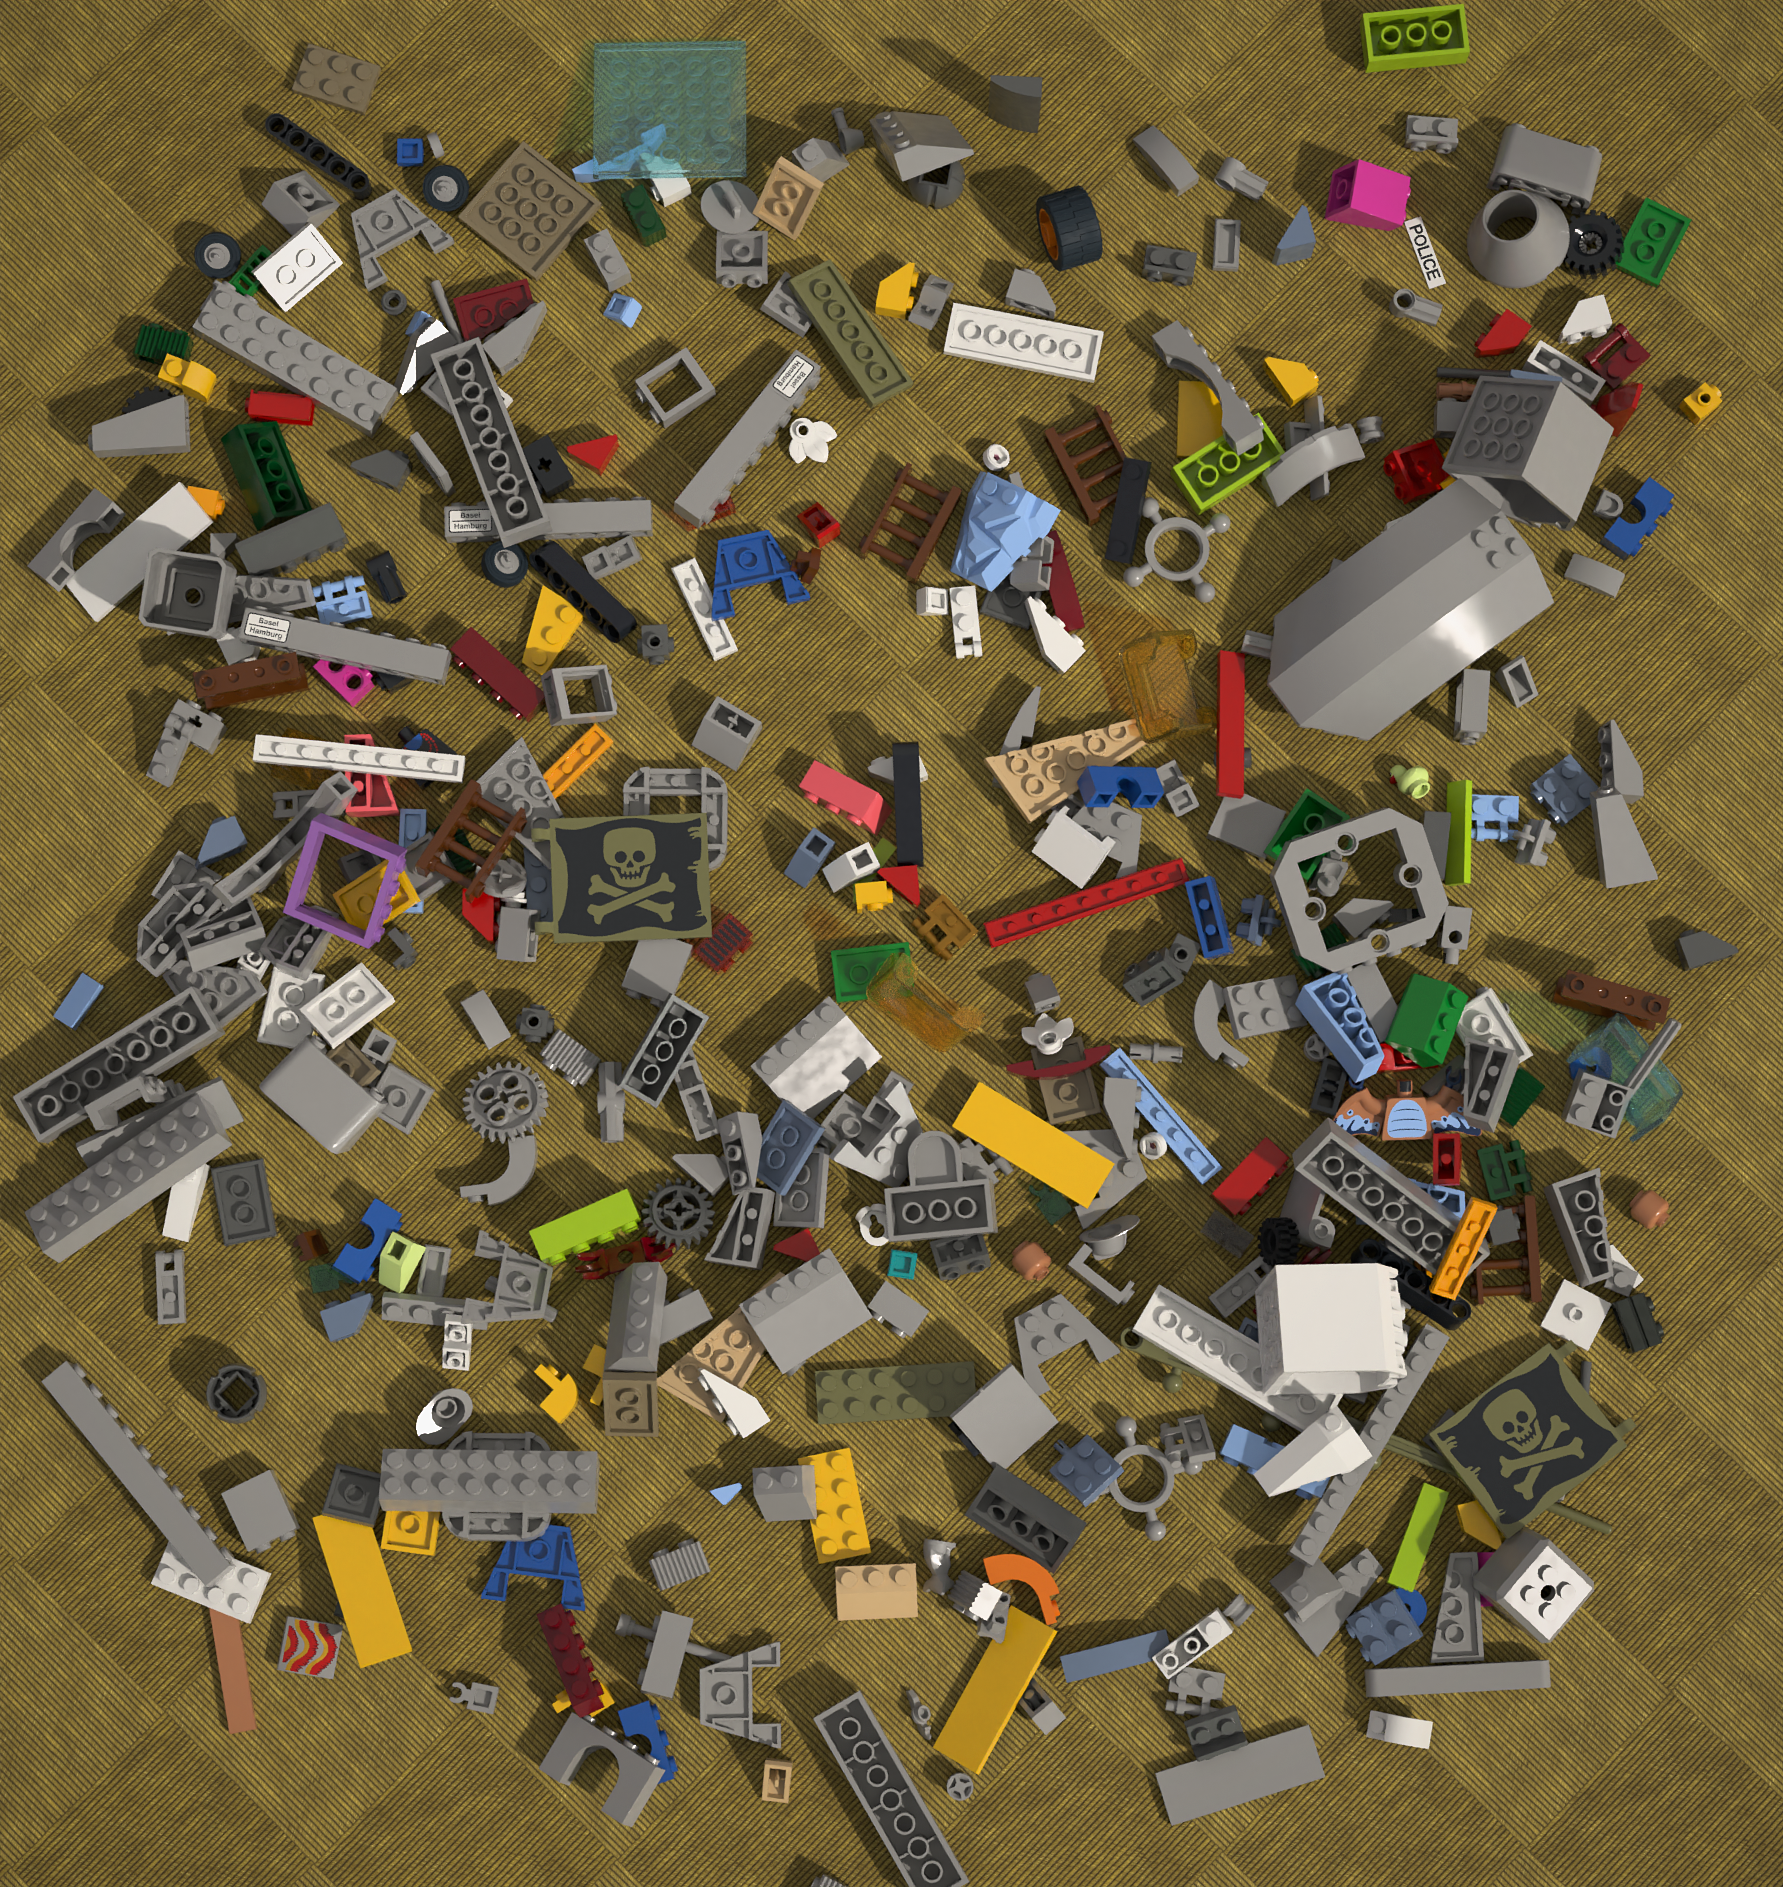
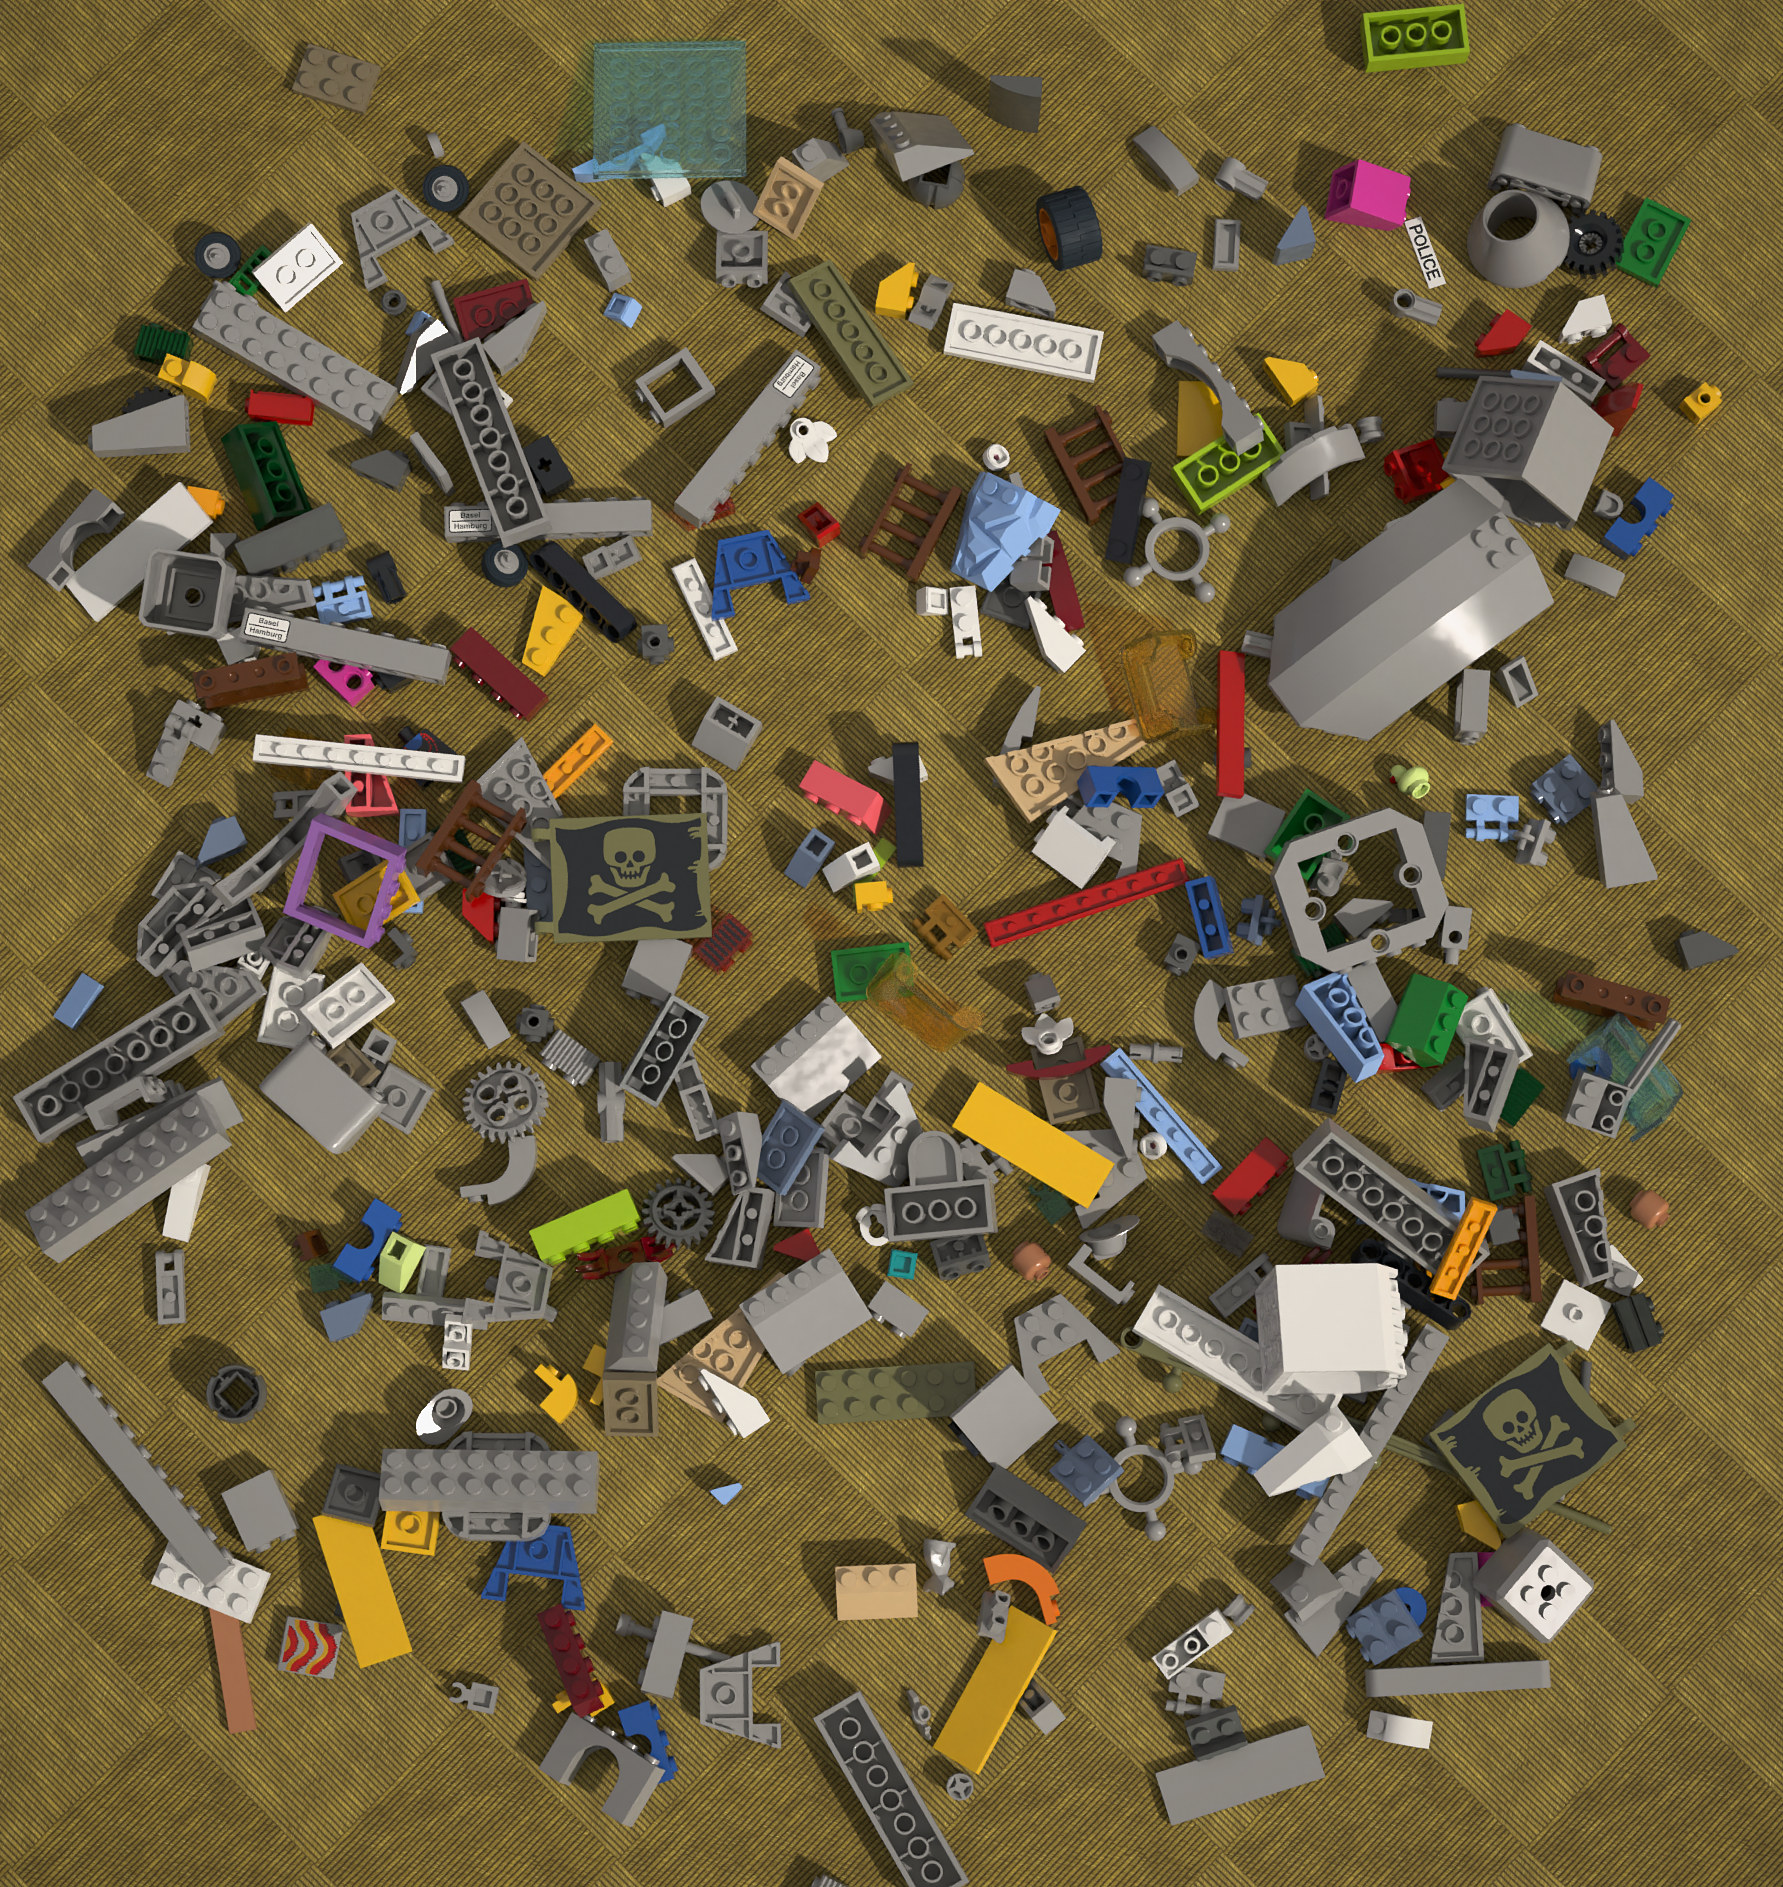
dark grey tile [211,1158,278,1247] -> none
light grey slope [261,170,340,235] -> none
black beam [265,113,372,201] -> none
blue plate [397,139,424,166] -> none
light grey window [540,665,617,726] -> none
red slope [567,434,619,476] -> none
dark green brick [621,184,667,247] -> none
light grey brick [649,1538,711,1591] -> none
light grey slope [752,1465,817,1522] -> none
tan slope [762,1758,793,1803] -> none
yellow plate [798,1448,871,1564] -> none
red slope [877,865,920,909] -> none
light grey brick [948,1570,1003,1621] -> none
sand blue slope [1060,1629,1170,1683] -> none
dark grey bracket [1123,947,1184,1007] -> none
black tyre [1257,1217,1300,1265] -> none
torso [1333,1066,1482,1141] -> none
lime tile [1386,1482,1449,1593] -> none
light grey bracket [1404,115,1458,154] -> none
red slope [1433,1133,1462,1186] -> none
nougat pin [1436,381,1476,402] -> none
lime tile [1445,780,1472,886] -> none

